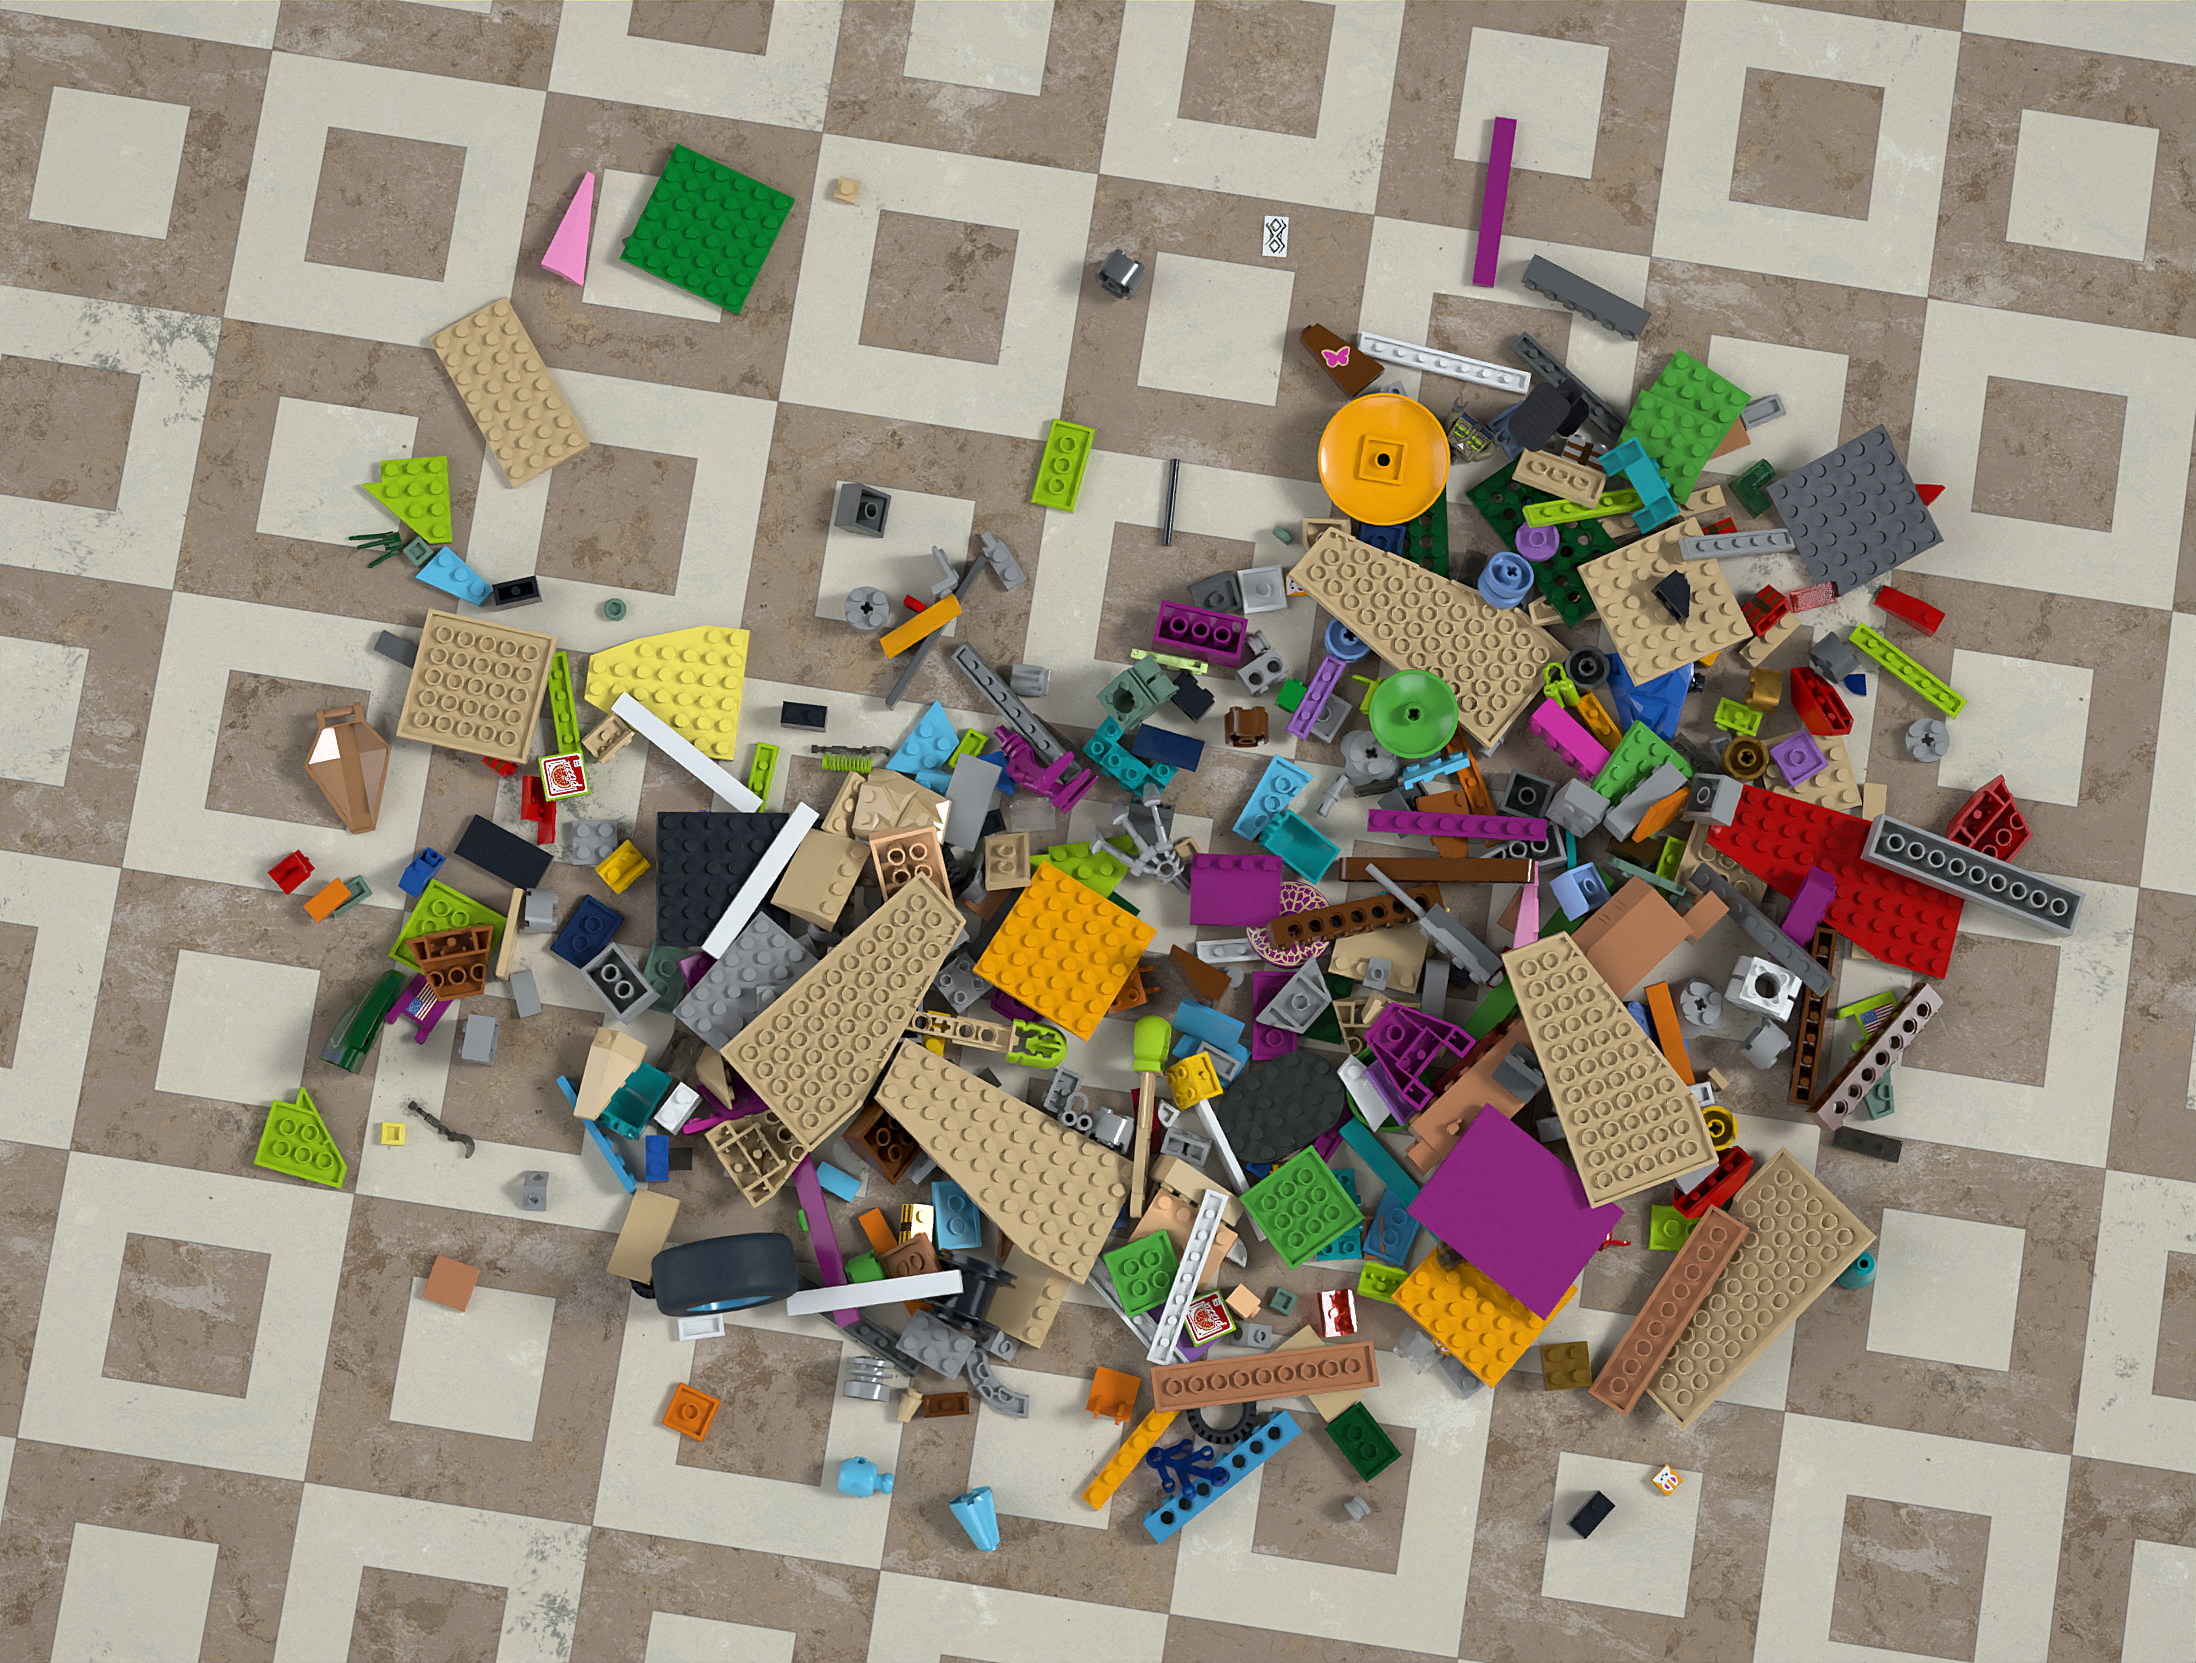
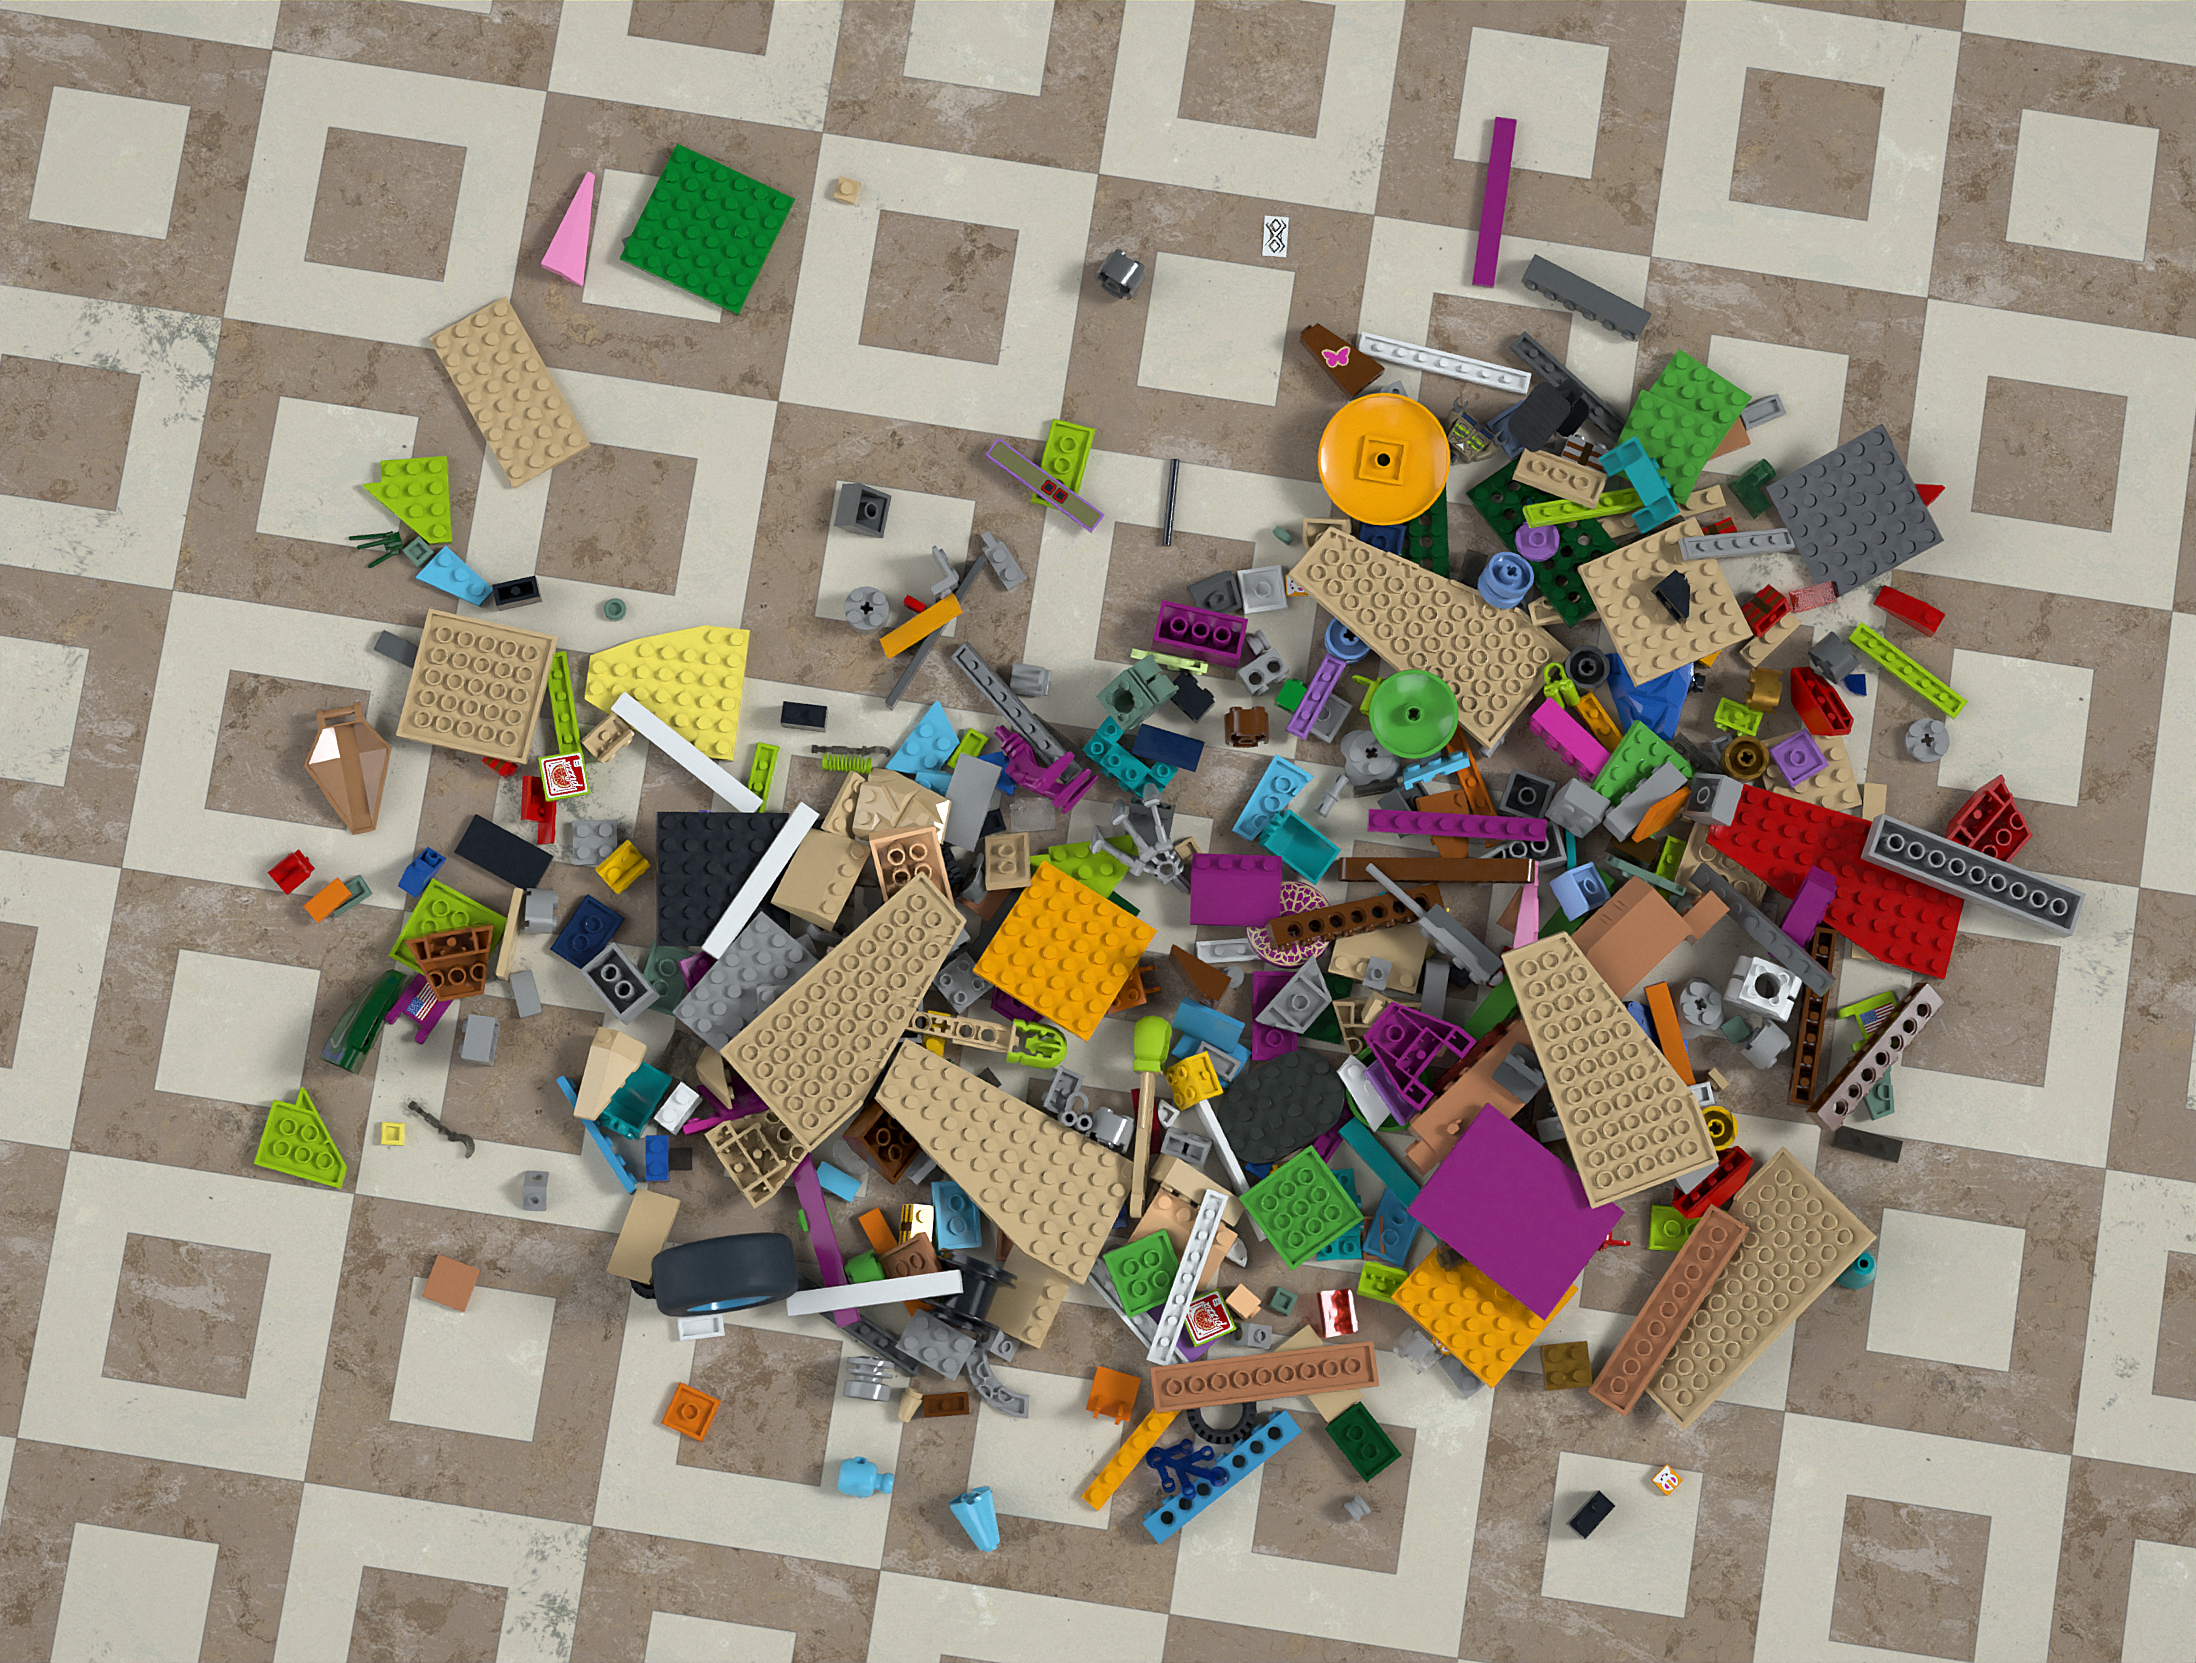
none -> olive tile [985,438,1104,533]
none -> sand green tile [1719,1015,1751,1046]

